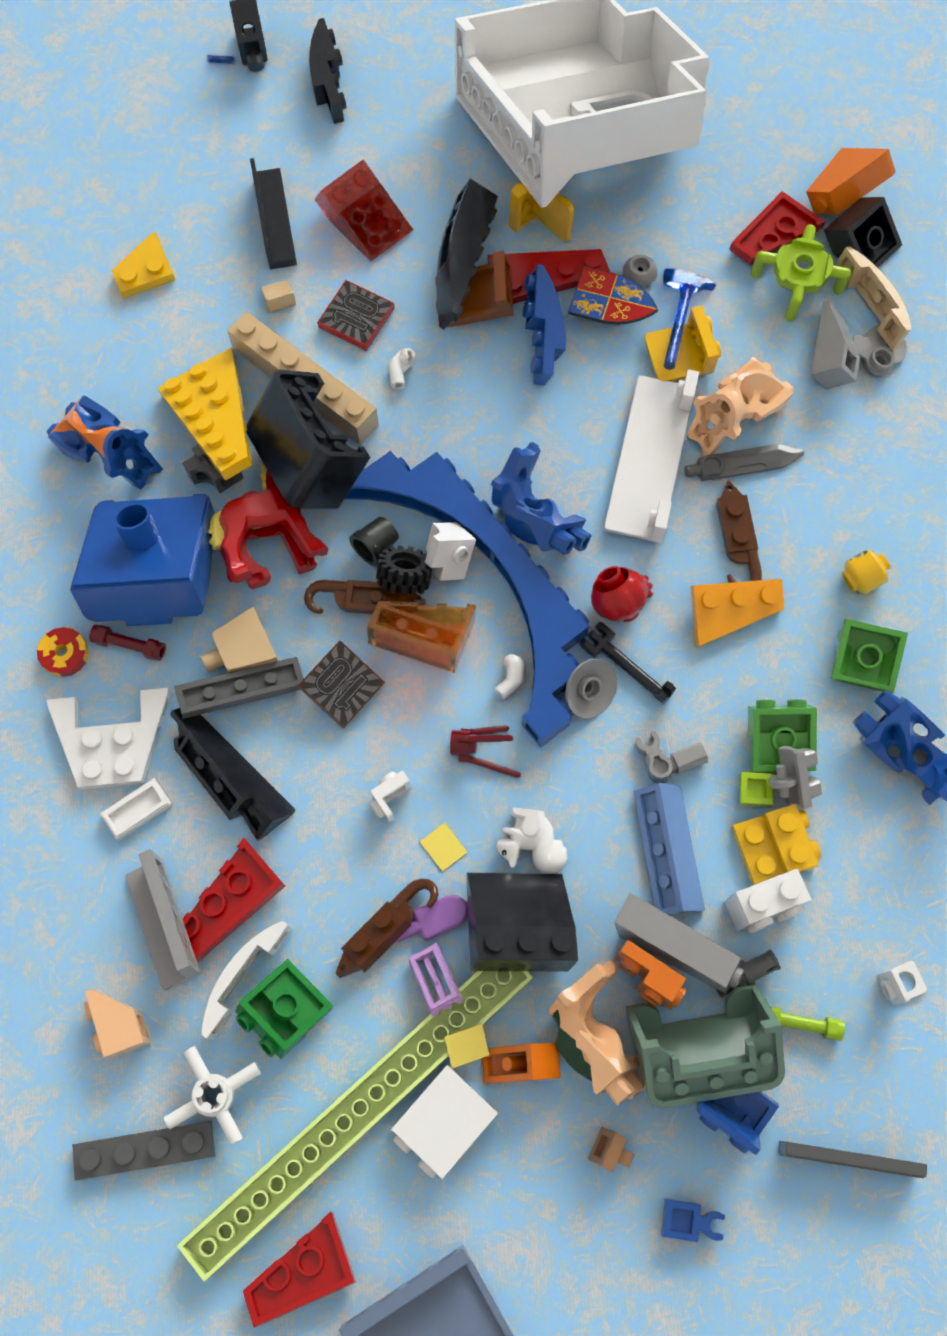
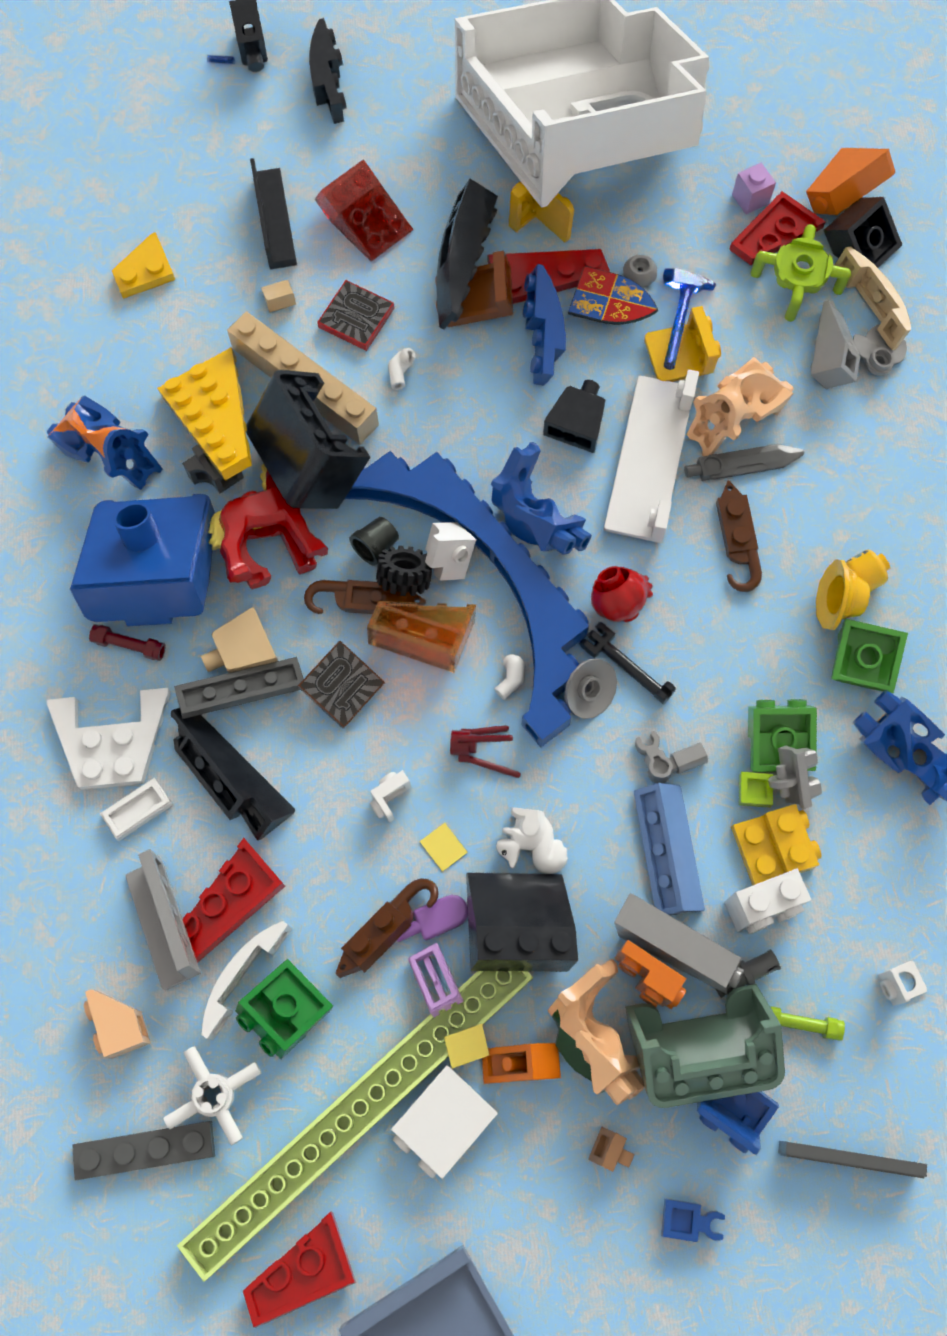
piece [37,627,89,677] -> none
light orange wing [690,579,784,647] -> none
none -> black torso [543,380,606,453]
none -> lavender brick [732,162,776,215]
none -> yellow hat [816,559,870,630]

